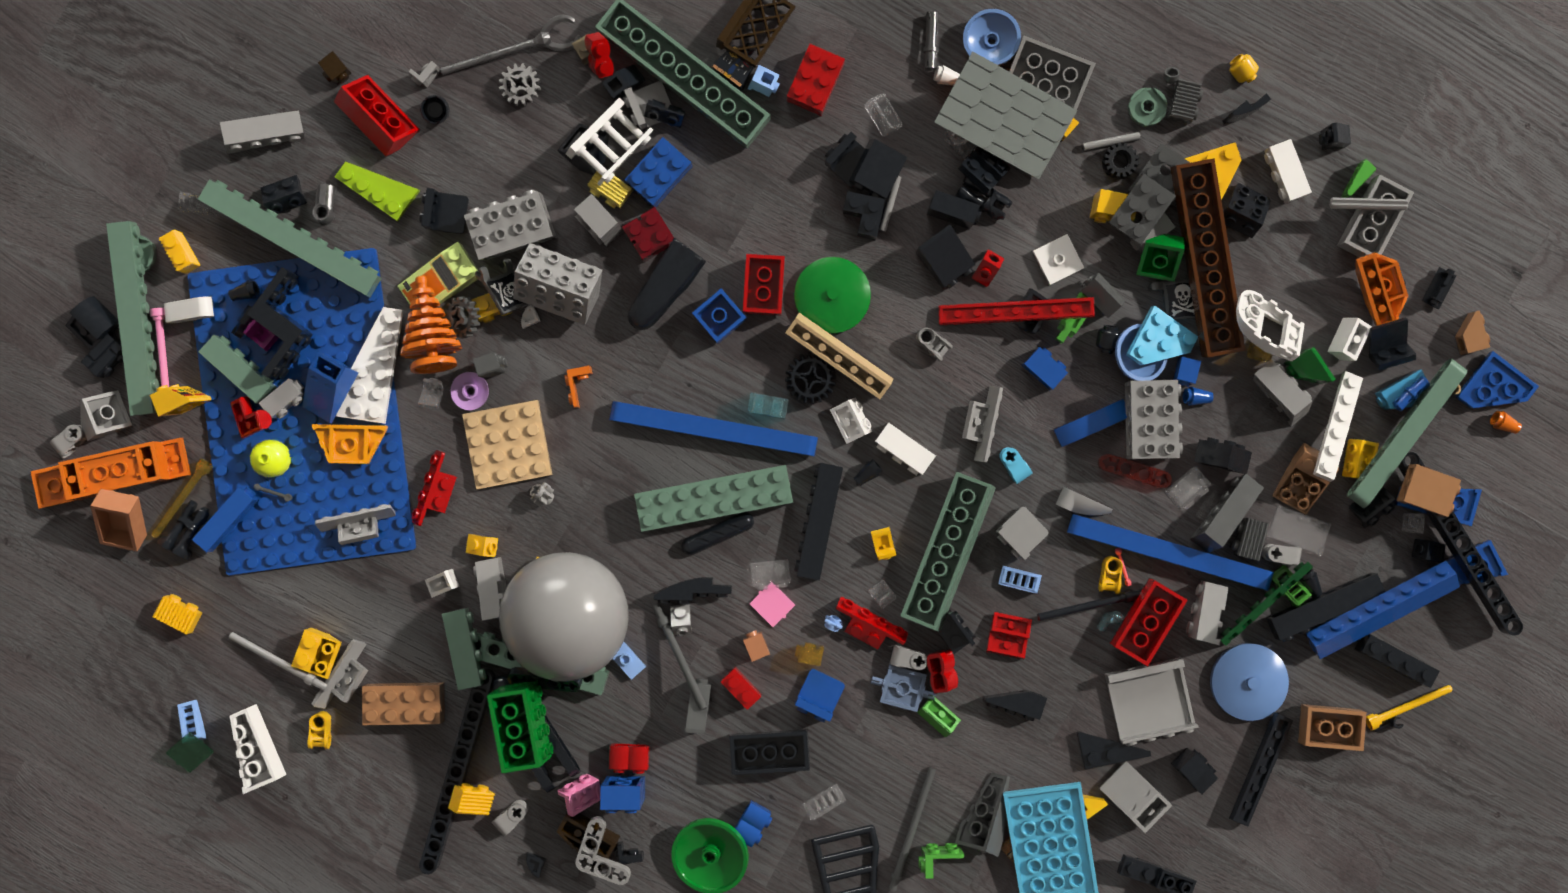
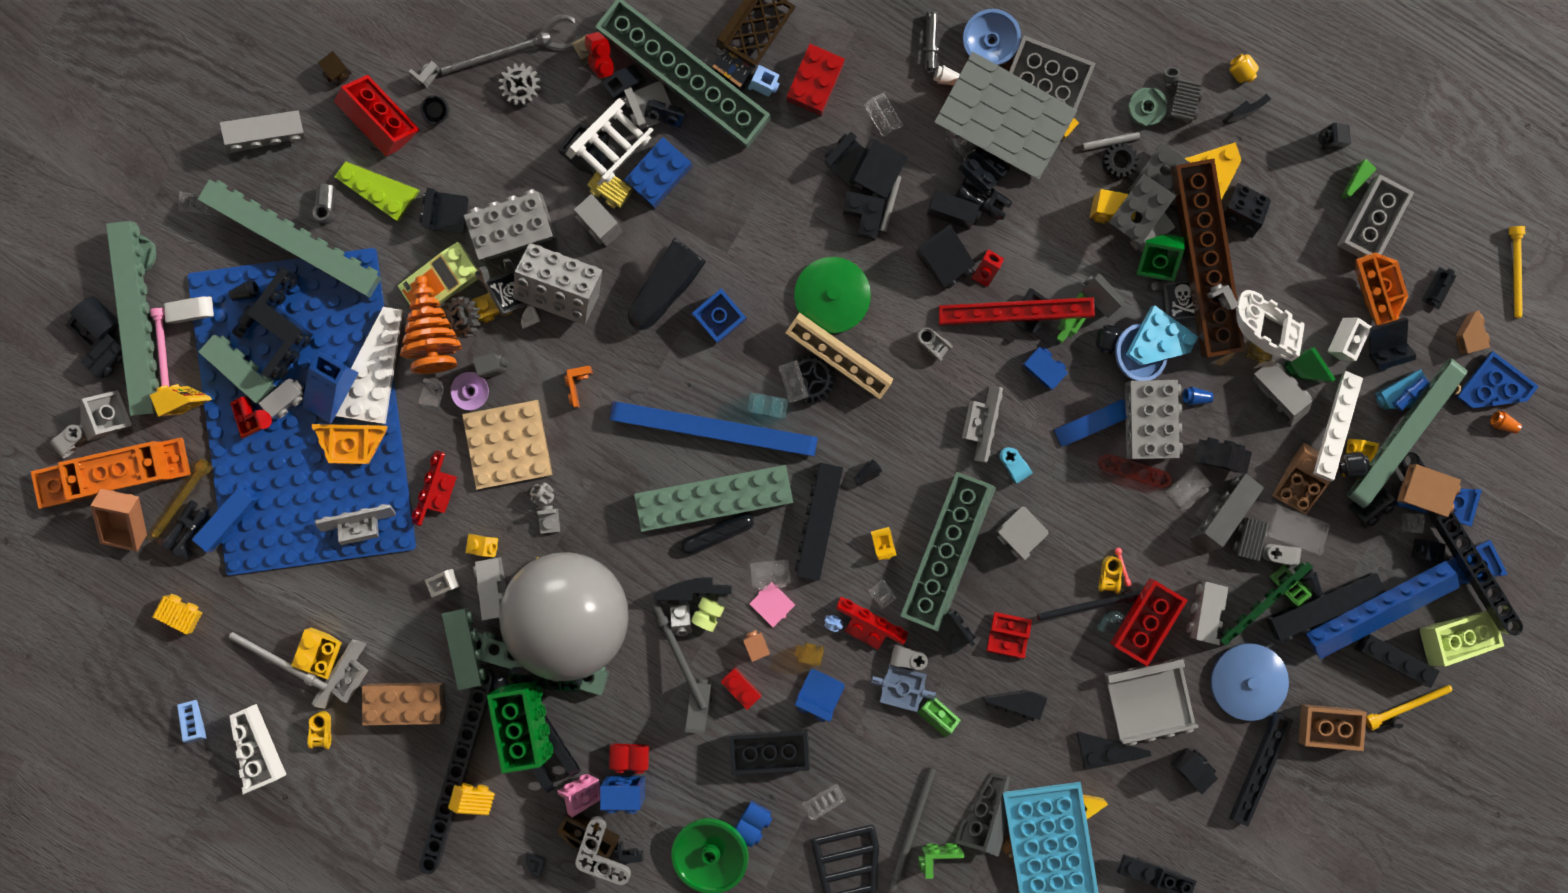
yellow brick [159,230,201,274] -> none
clear green piece [166,732,214,773] -> none
magenta bracket [243,320,279,352] -> none
neon yellow cylinder [250,440,291,478] -> none
dark grey hinge [253,484,292,501] -> none
black bracket [260,175,307,214] -> none
light grey piece [491,800,528,837] -> none
light blue plate [613,641,646,680] -> none
dark red piece [622,207,674,262] -> none
red brick [743,254,785,316] -> none
white bracket [830,398,872,444] -> none
white brick [875,423,936,476] -> none
red brick [927,649,958,693] -> none
light blue slope [998,565,1042,594] -> none
white plate [1032,234,1084,286] -> none
light grey piece [1056,487,1113,515] -> none
blue beam [1067,514,1274,591] -> none
light grey slope [1099,761,1172,833] -> none
blue brick [1173,357,1201,387] -> none
white brick [1264,139,1312,204] -> none
light grey axle [1329,197,1408,210] -> none
none -> light grey bracket [537,505,560,534]
none -> yellowish green wheel [691,597,725,632]
none -> clear slope [778,360,809,403]
none -> light grey bracket [1207,284,1239,310]
none -> black head [1338,451,1370,479]
none -> yellowish green slope [1419,610,1504,667]
none -> yellow piece [1509,226,1525,319]

